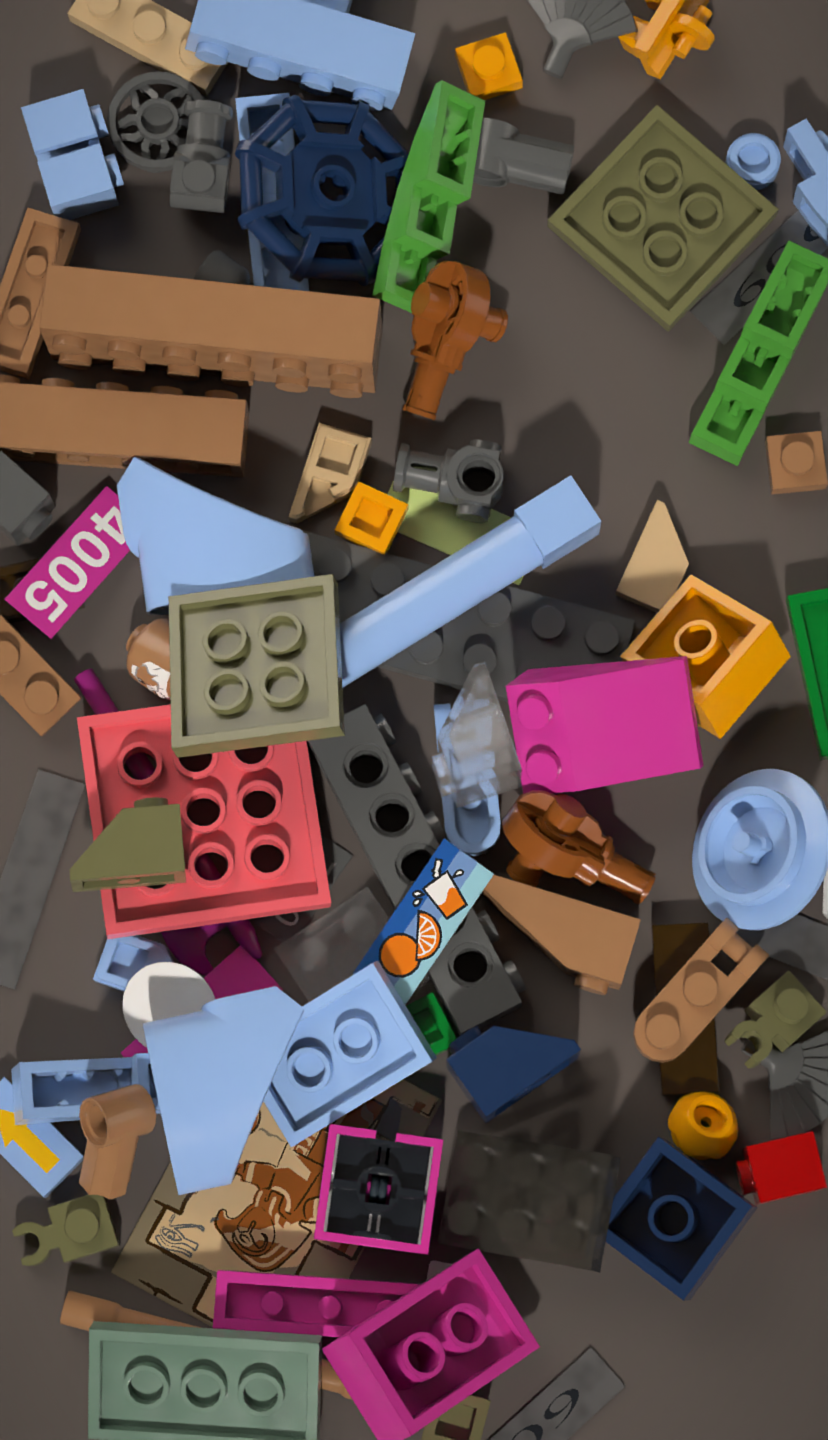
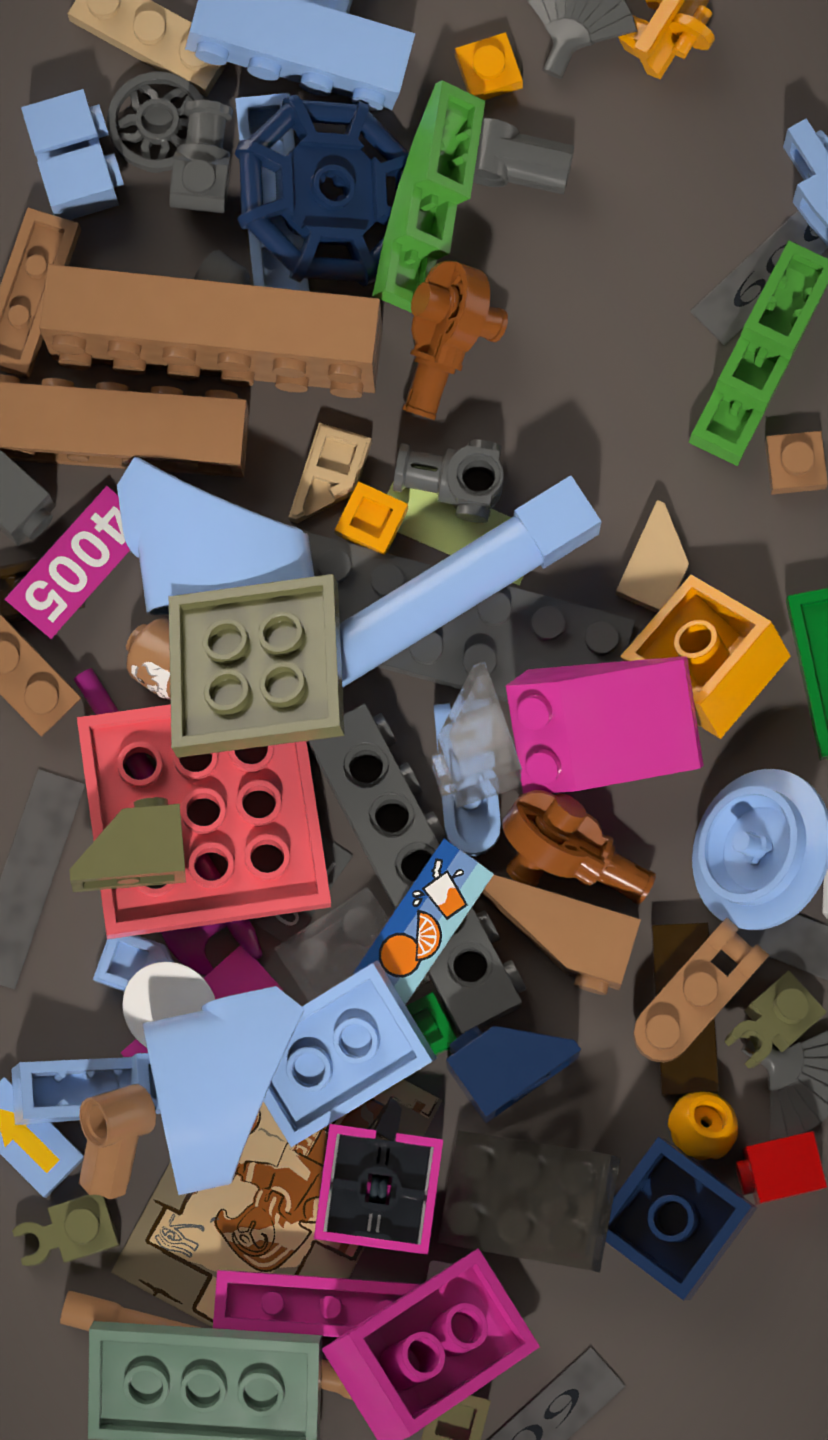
olive plate [547,105,779,332] -> none
light blue tile [725,133,781,190] -> none

